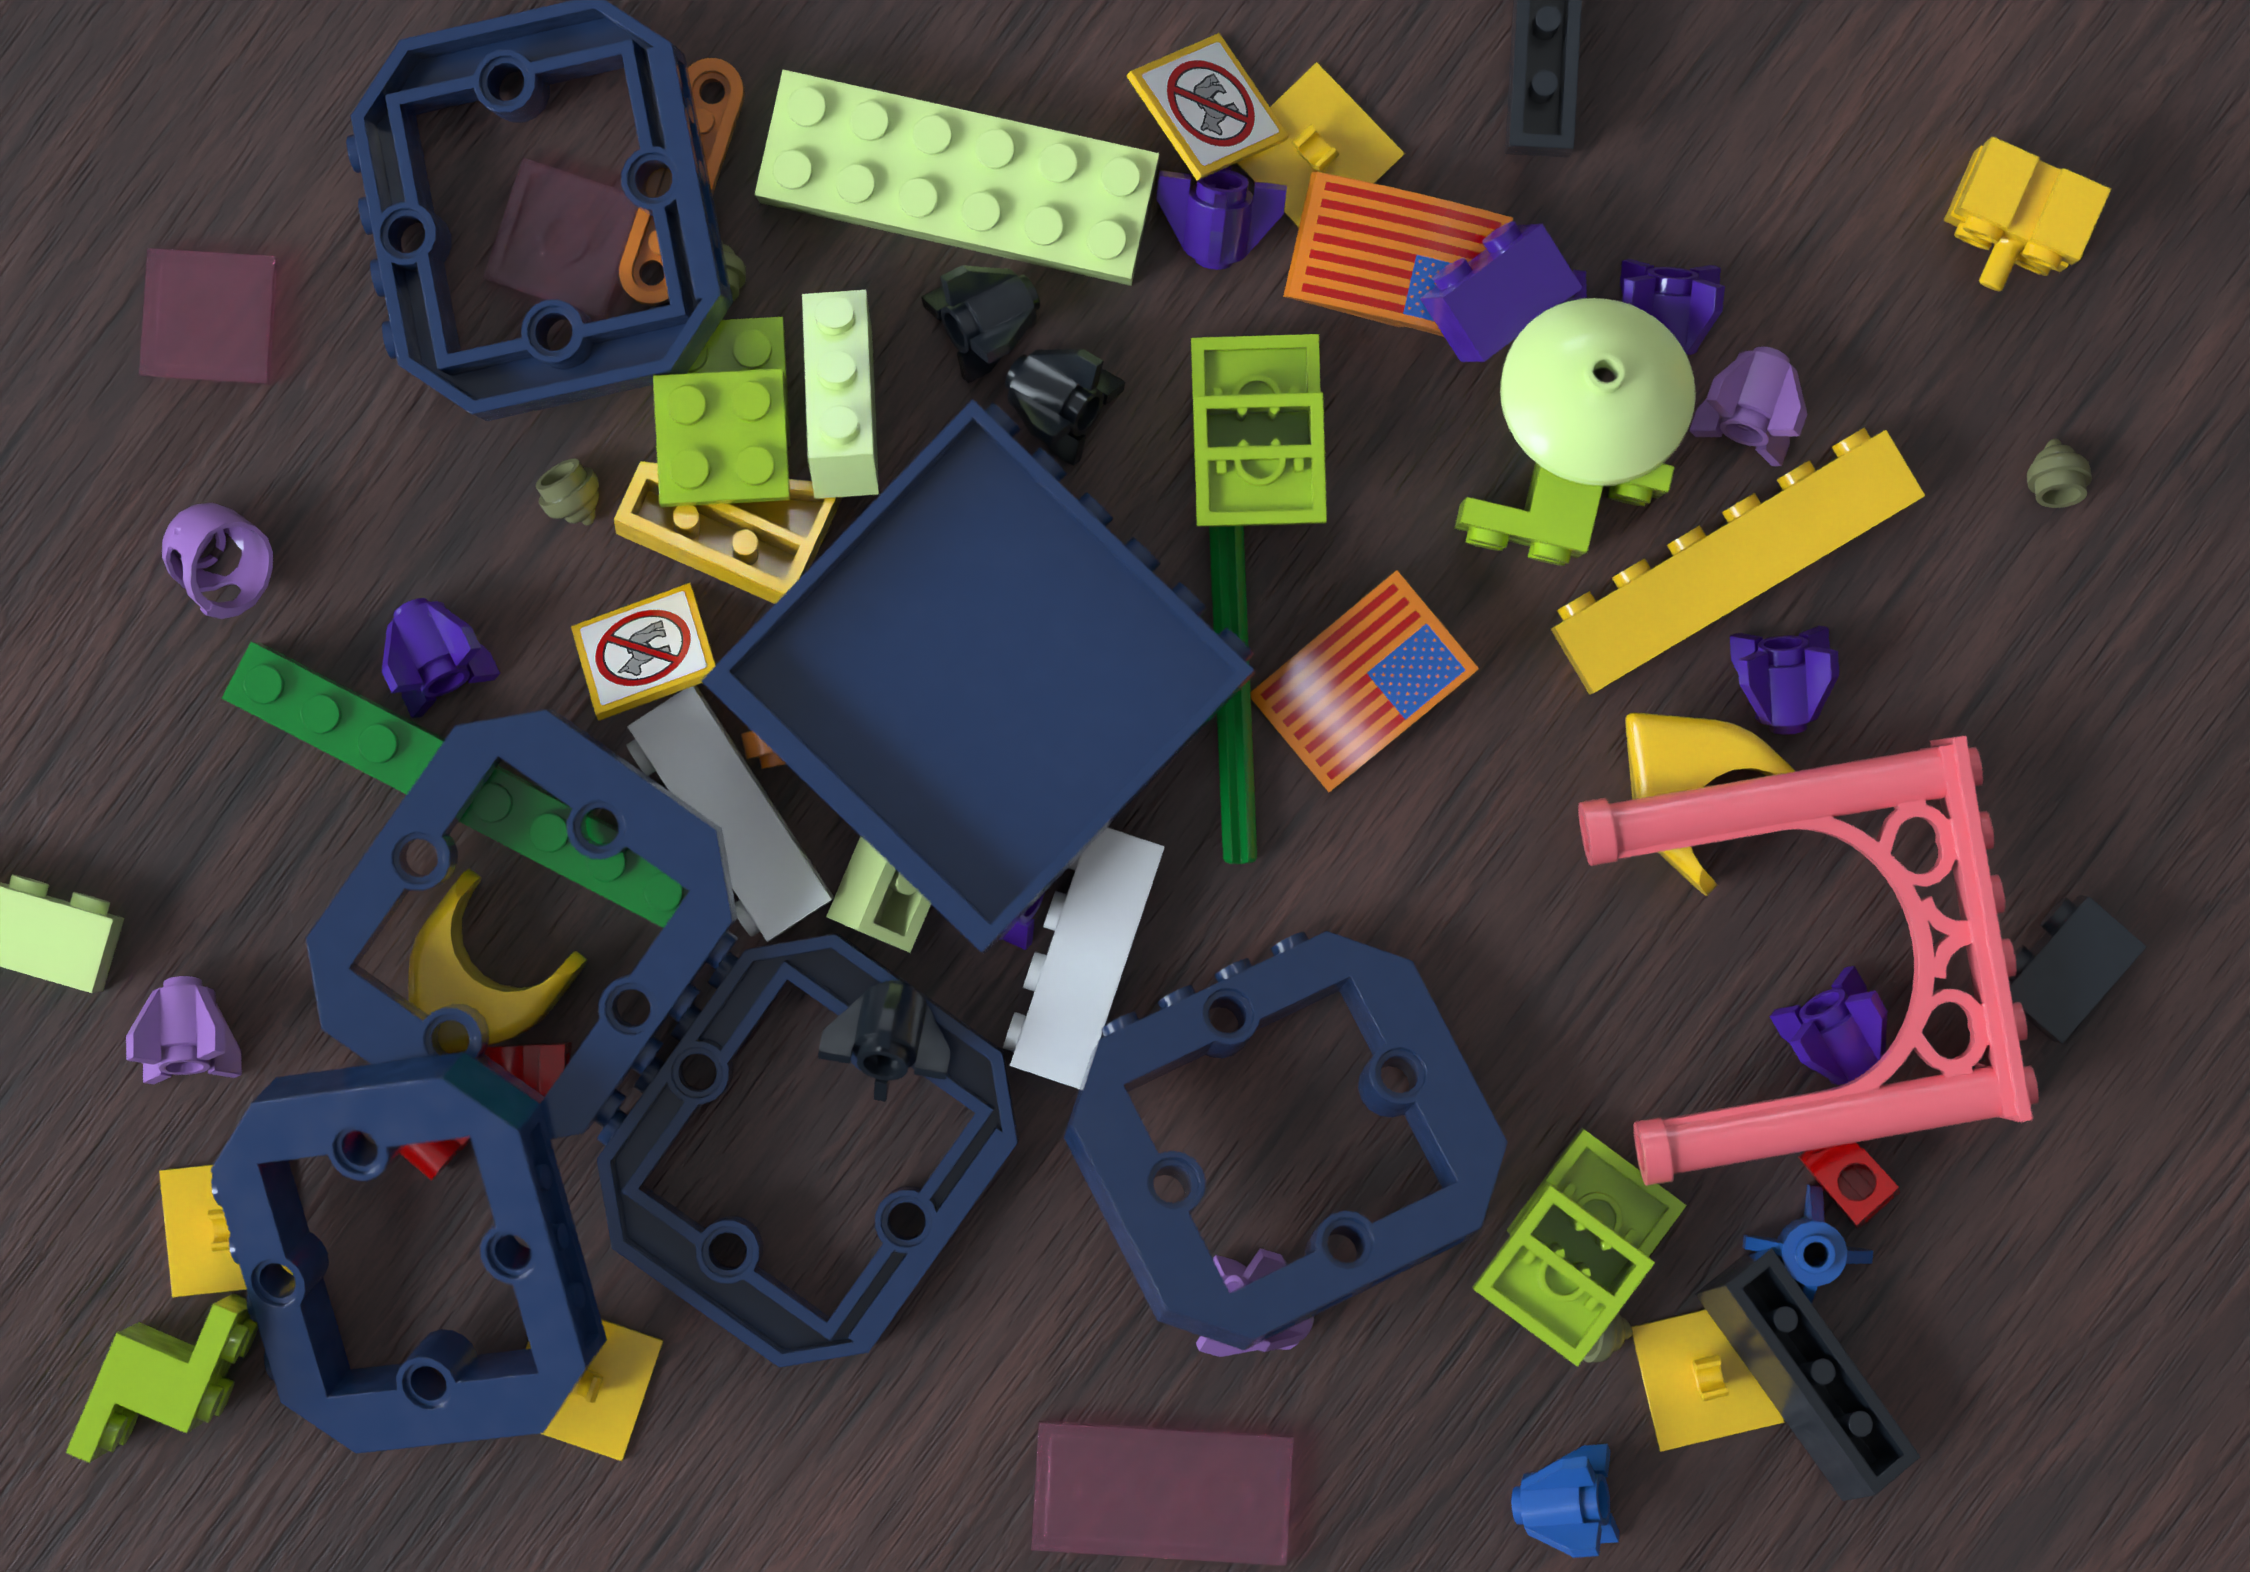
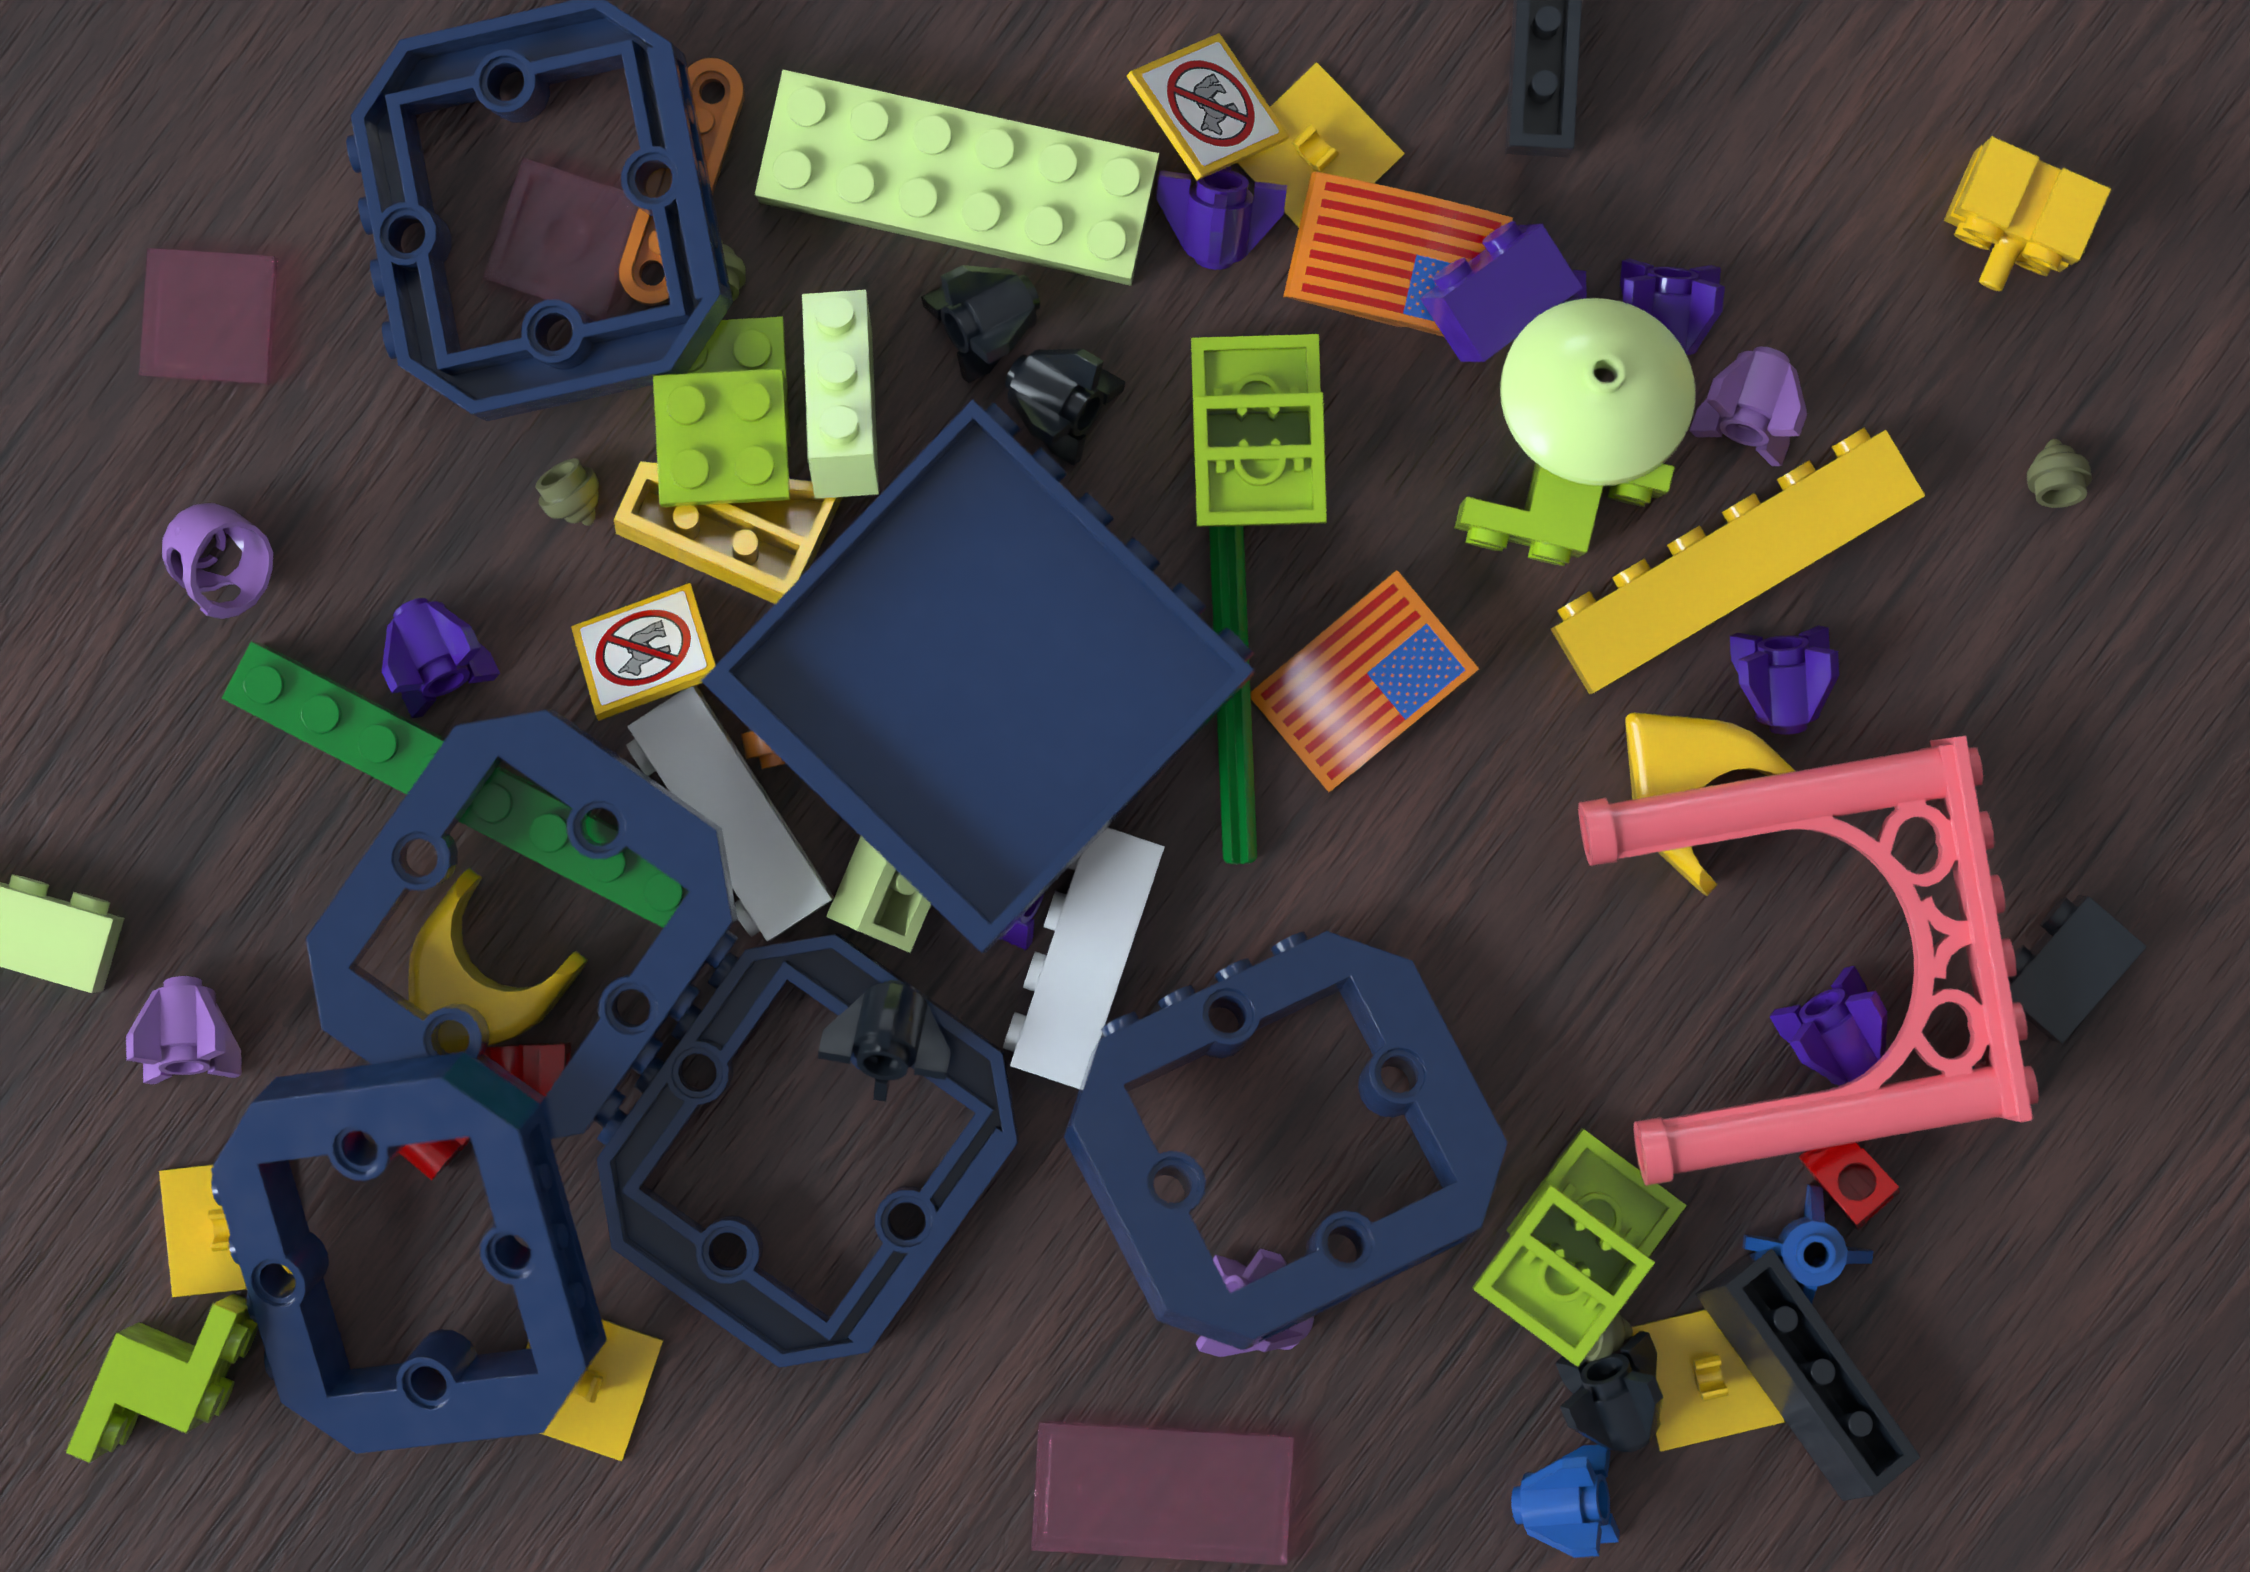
none -> black brick [1555,1331,1663,1452]

